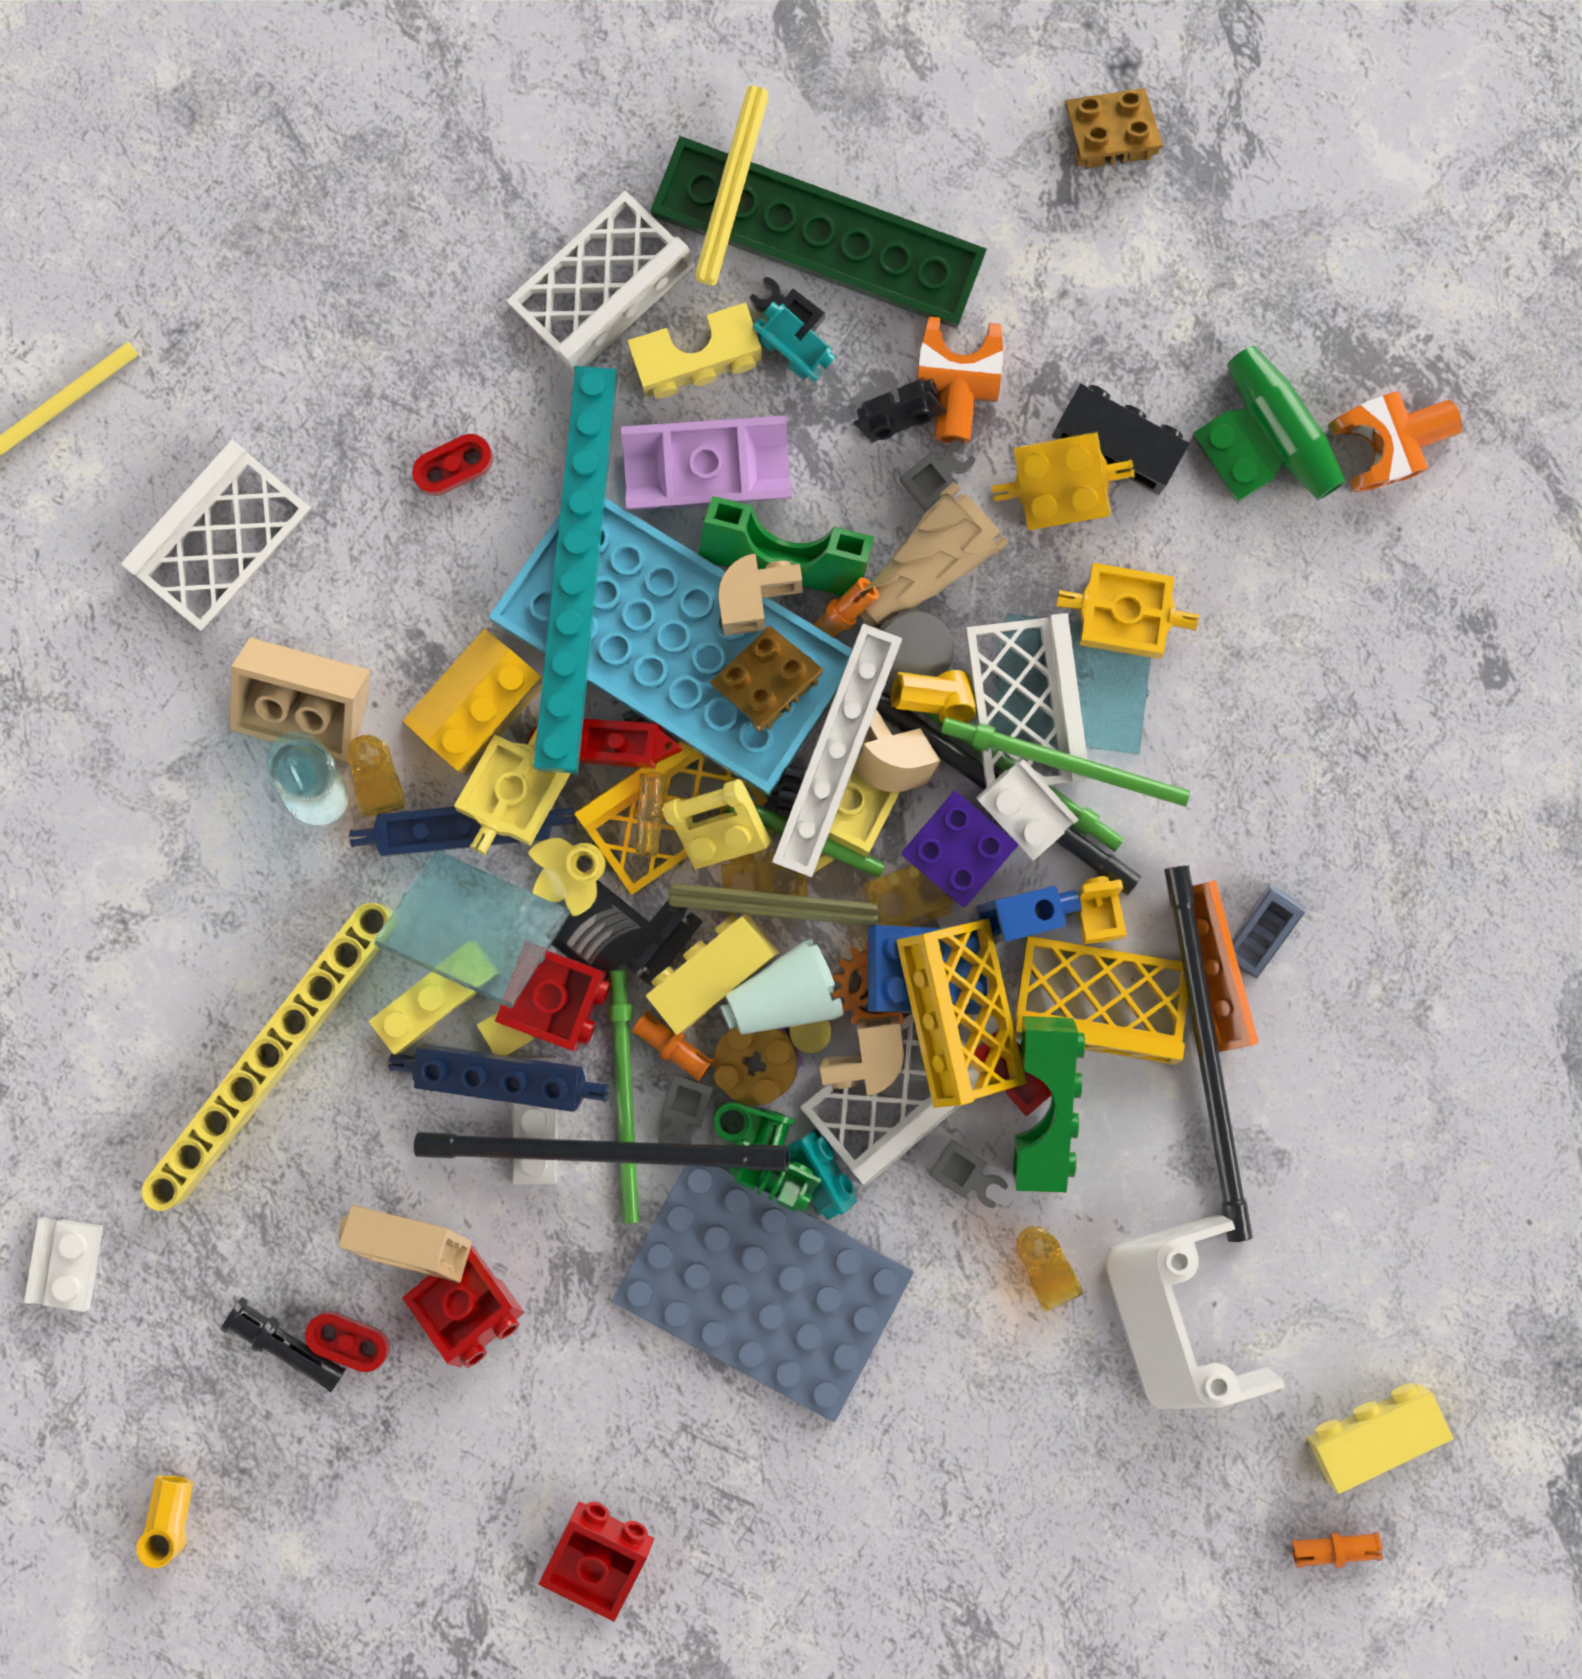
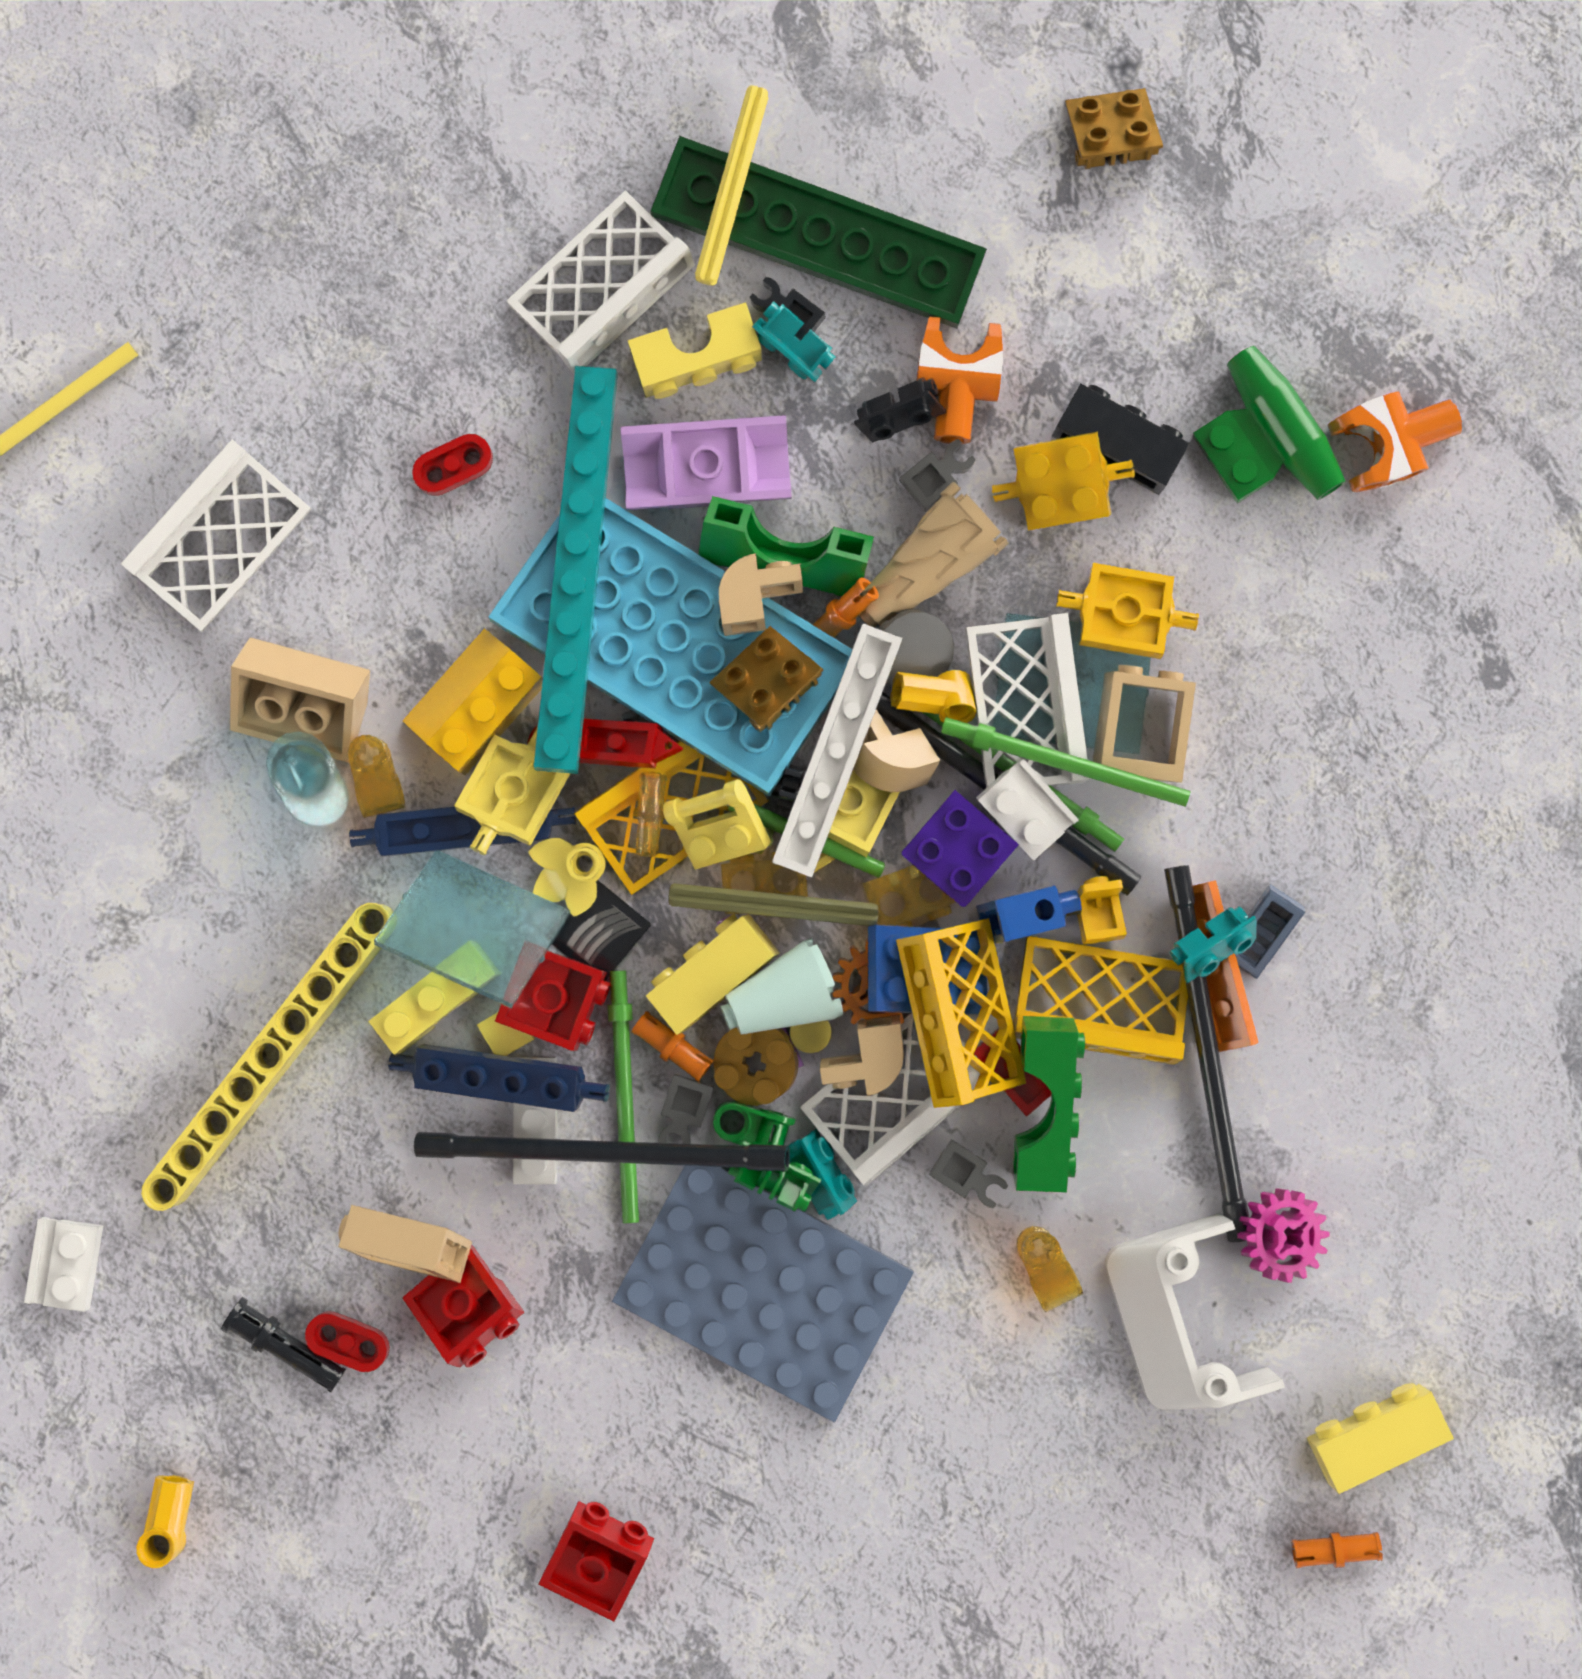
black hinge [619,900,703,986] -> none
none -> tan window [1093,665,1196,783]
none -> teal hinge [1169,906,1257,983]
none -> dark pink gear [1237,1188,1330,1283]

